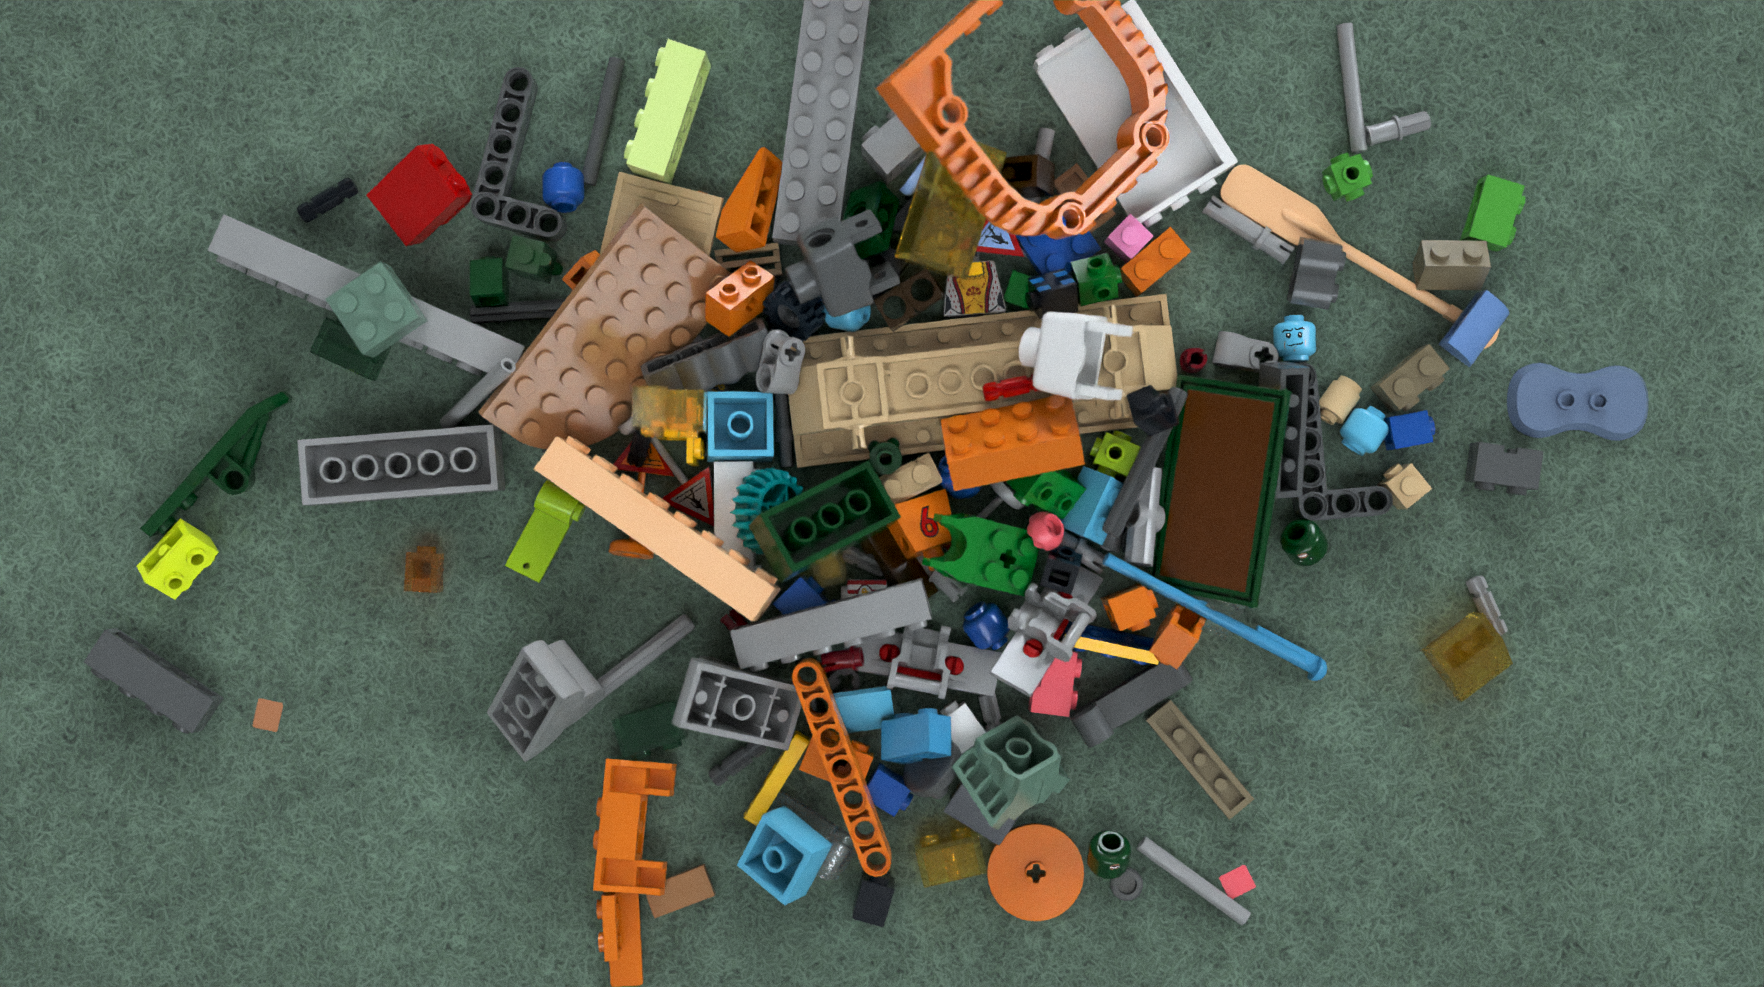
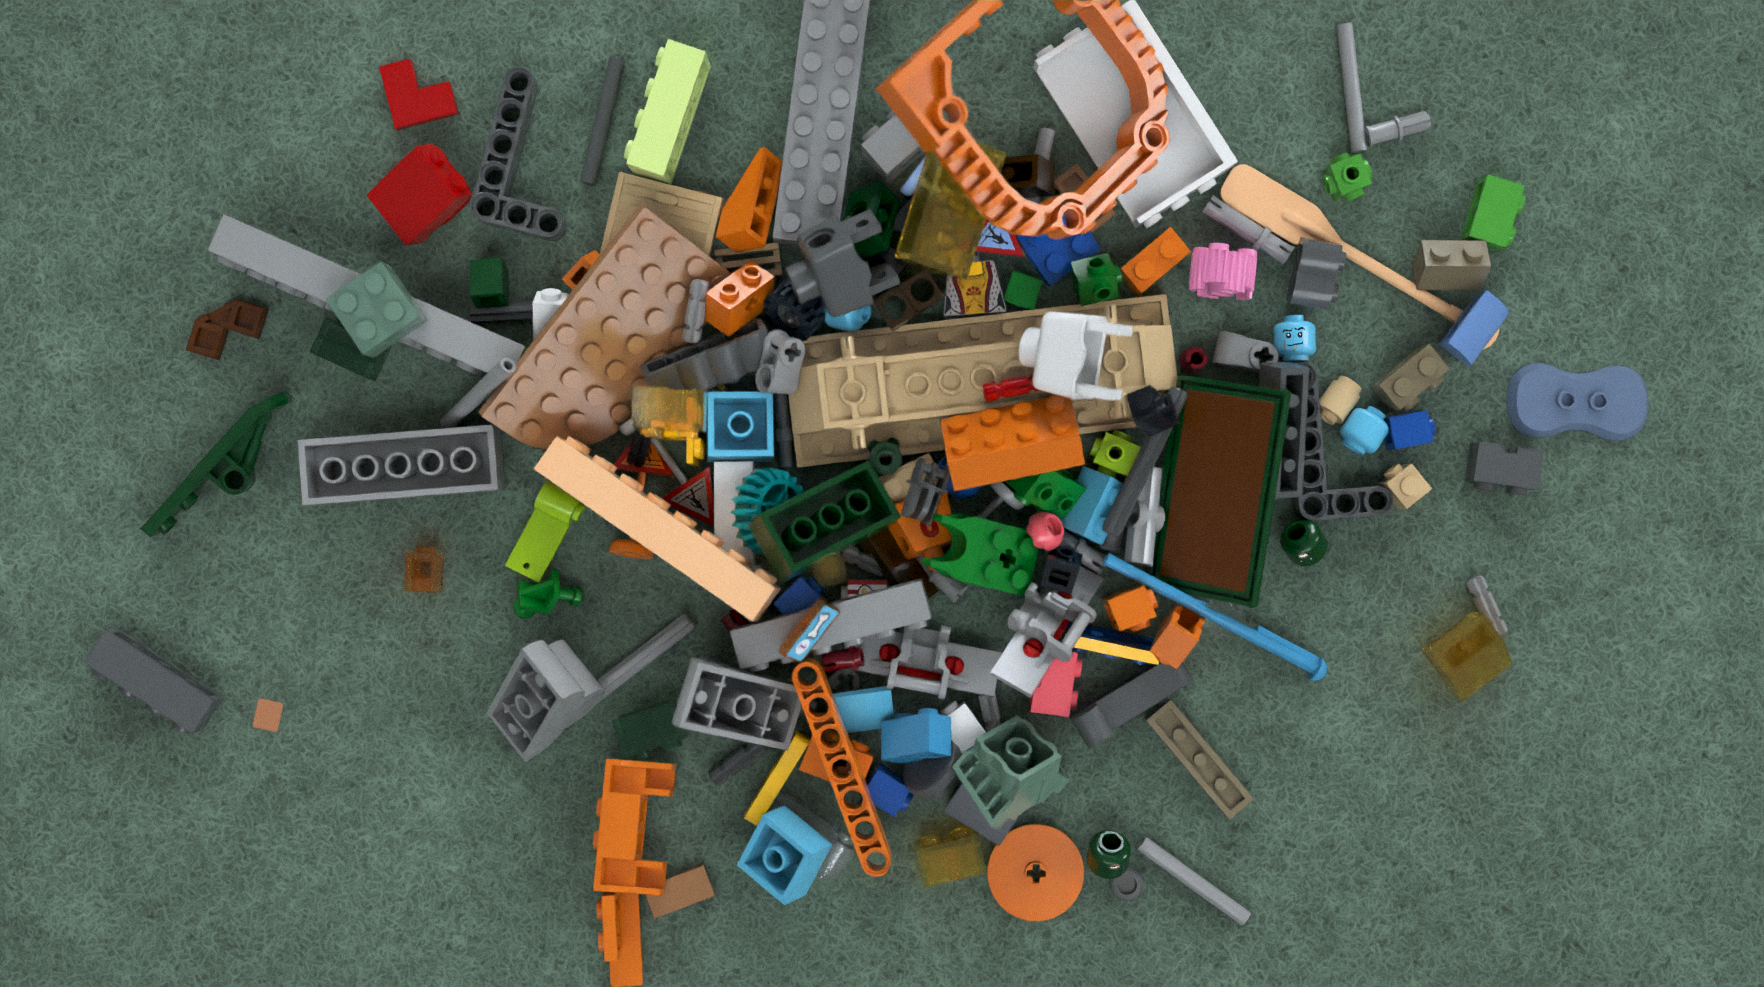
neon yellow brick [137,518,219,600] -> none
black axle [297,178,358,222] -> none
dark green brick [505,235,563,284] -> none
blue head [542,162,584,213] -> none
black brick [852,870,895,928] -> none
blue head [962,601,1010,650] -> none
black brick [1025,268,1078,321] -> none
bright pink brick [1104,213,1153,264] -> none
coral sticker [1219,865,1256,899] -> none
none -> reddish brown tile [186,298,269,360]
none -> red tile [379,59,459,131]
none -> green piece [513,569,583,619]
none -> white brick [533,288,569,340]
none -> light grey axle [682,279,710,343]
none -> slope [779,597,840,662]
none -> dark grey arm [900,458,950,527]
none -> bright pink brick [1188,243,1257,300]

